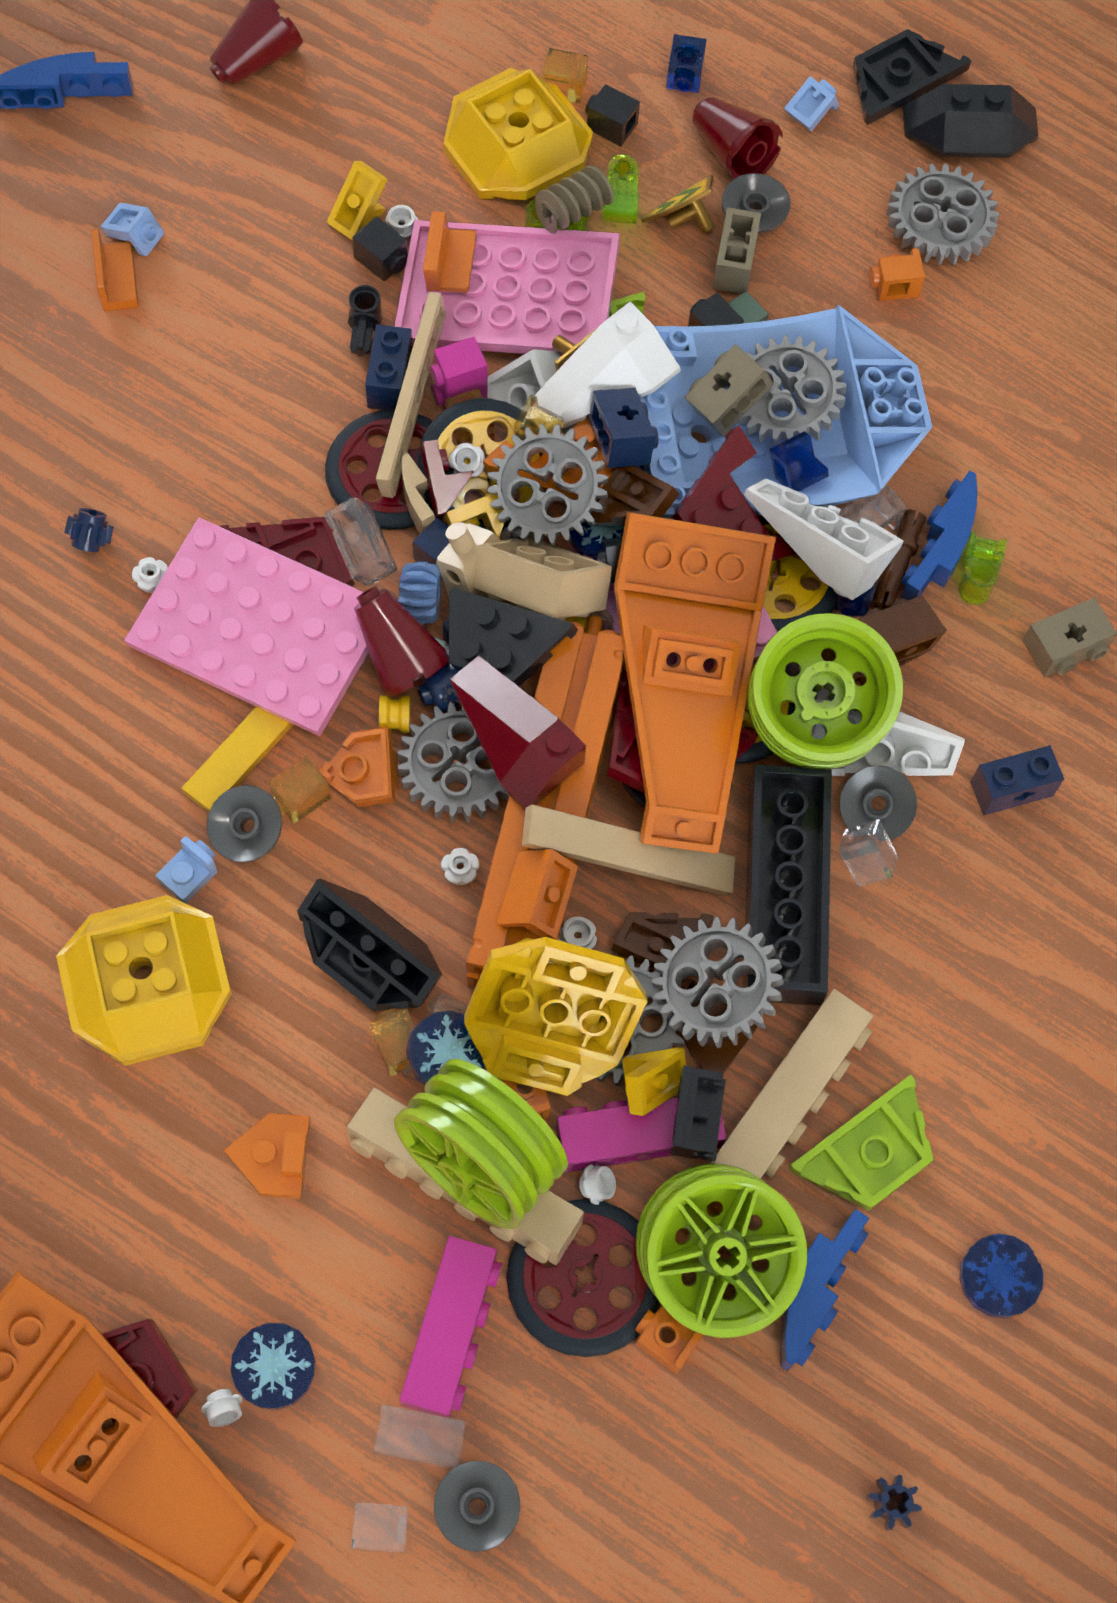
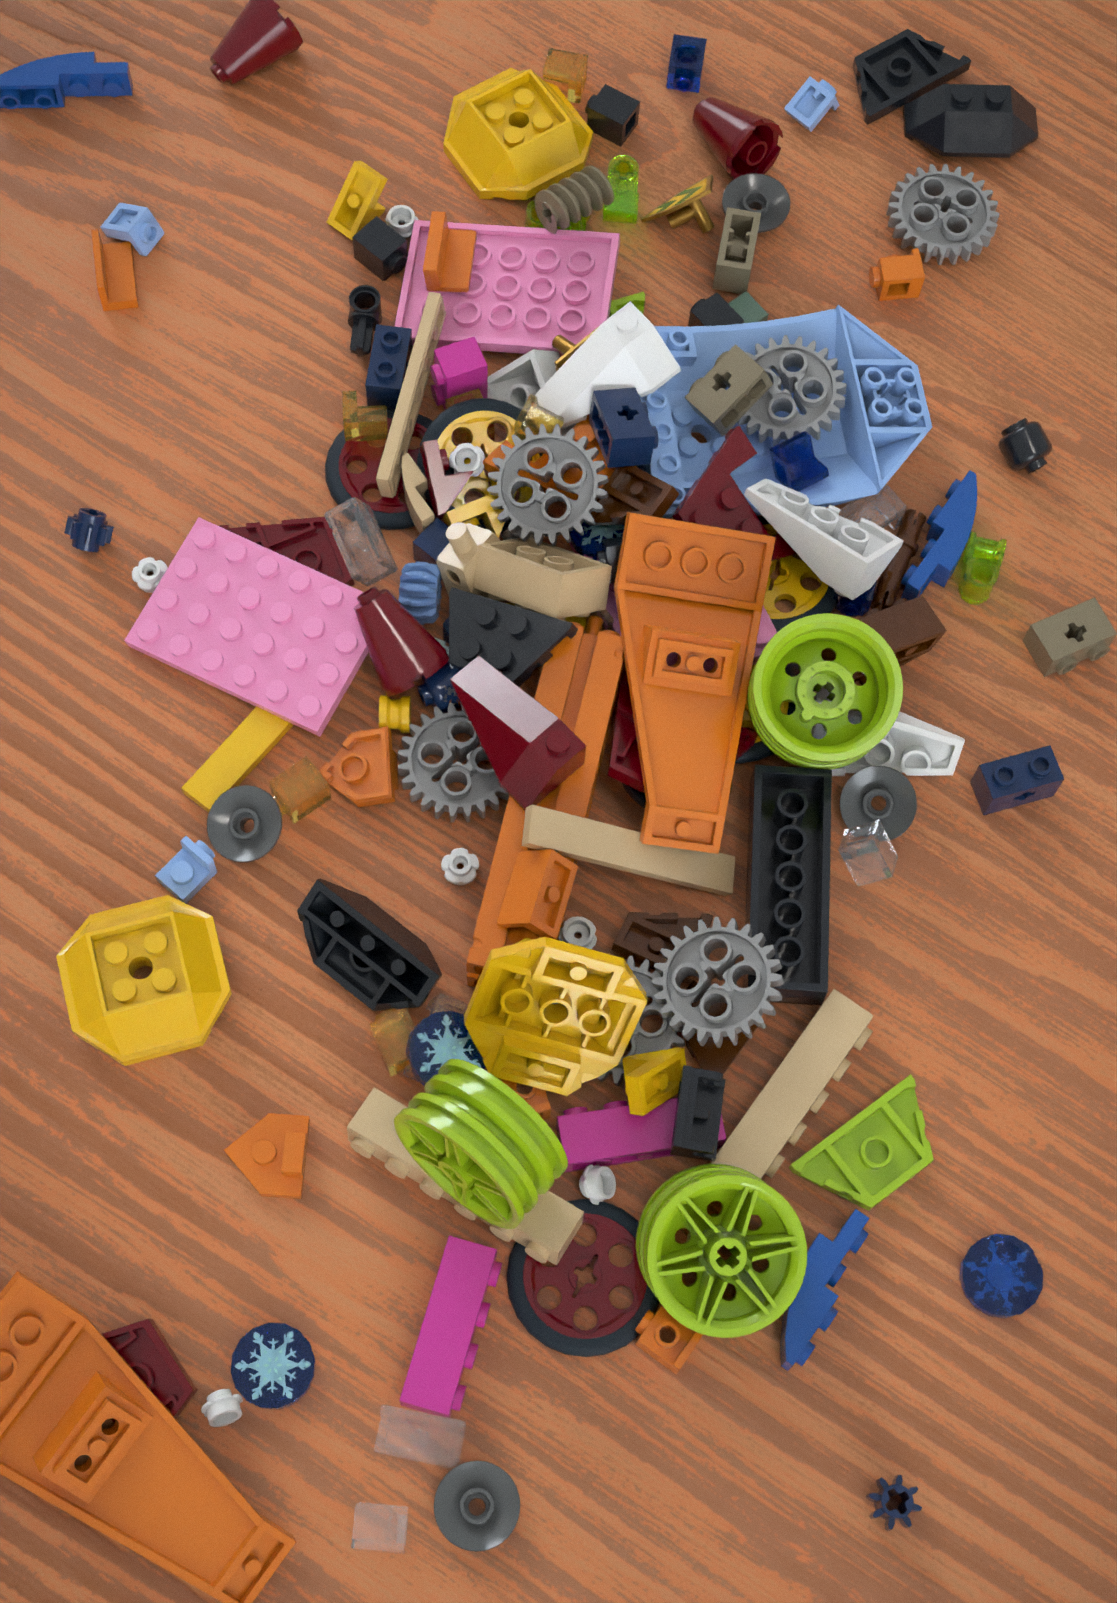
none -> clear yellow panel [342,391,388,442]
none -> black head [998,418,1052,474]

